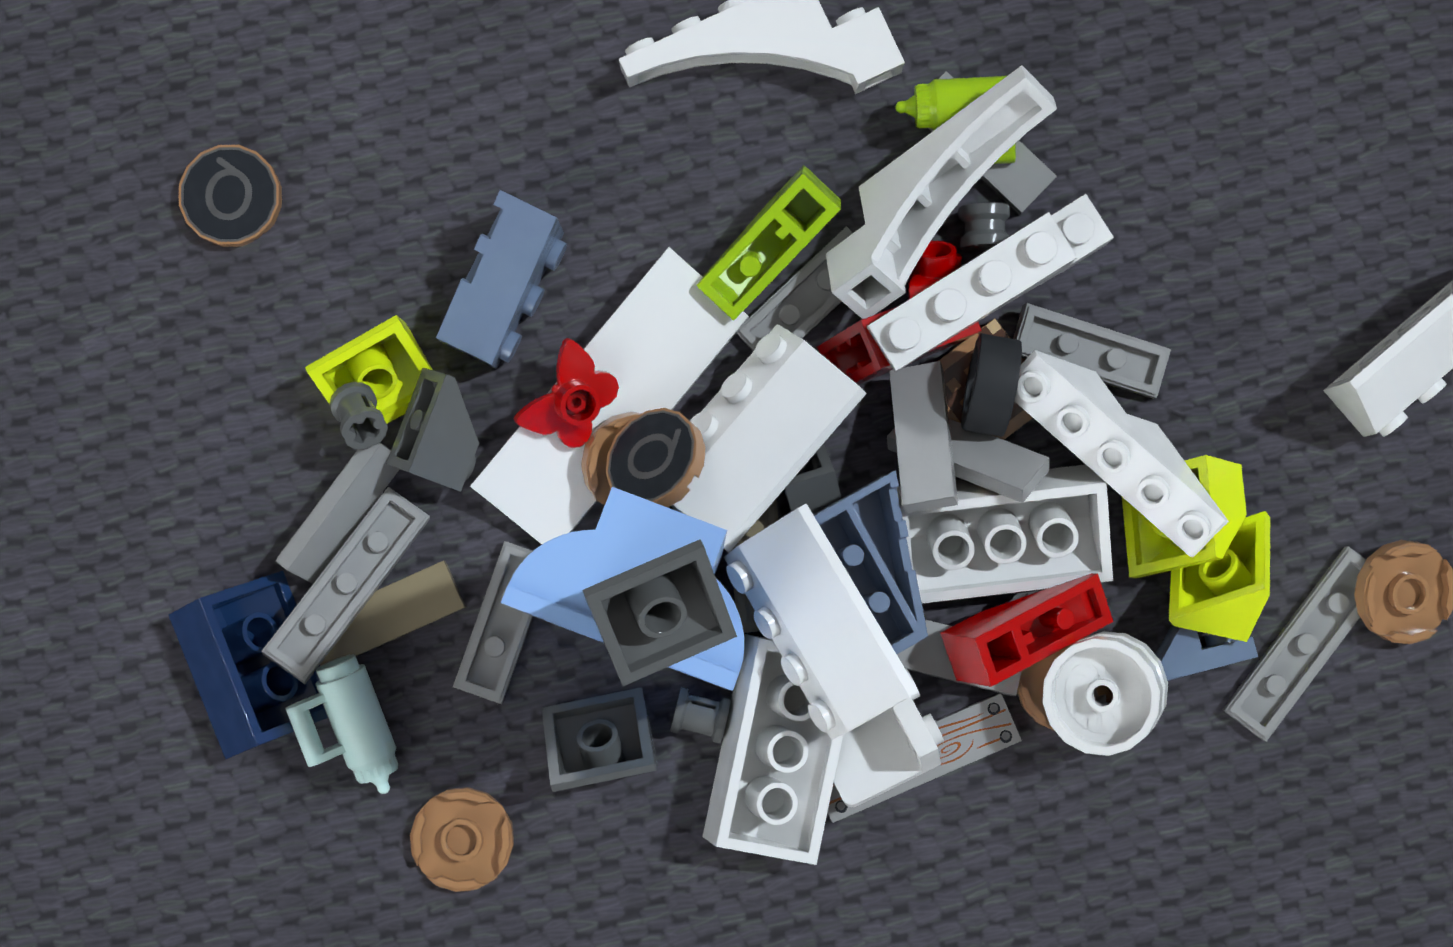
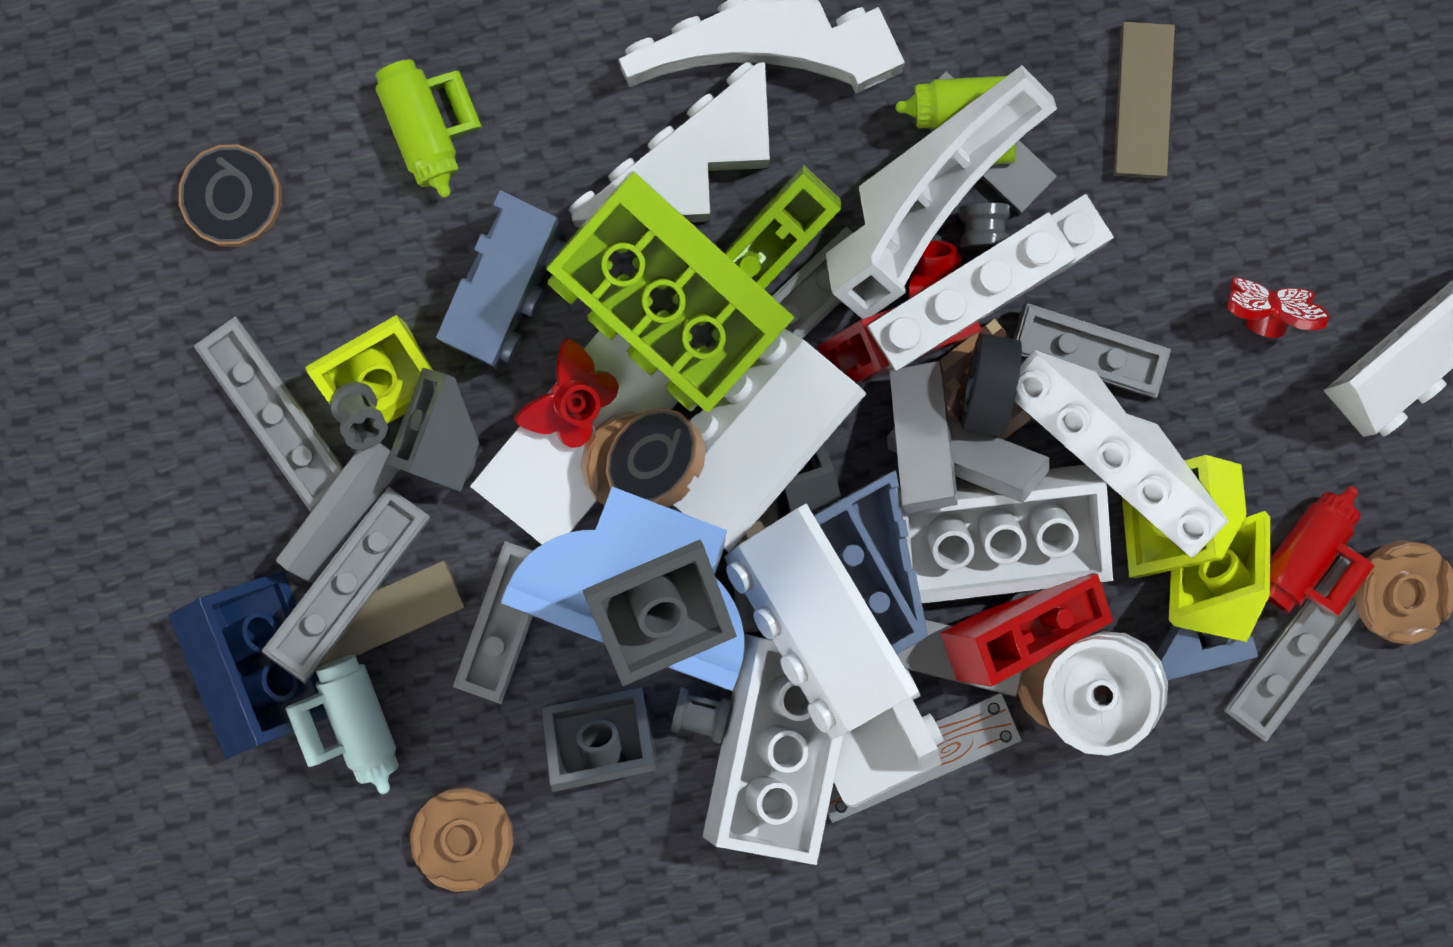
none -> light grey tile [194,317,344,512]
none -> lime piece [375,59,482,198]
none -> lime brick [546,171,795,413]
none -> white slope [569,61,770,228]
none -> dark tan tile [1114,22,1175,179]
none -> red animal [1227,277,1330,338]
none -> red piece [1267,486,1375,617]

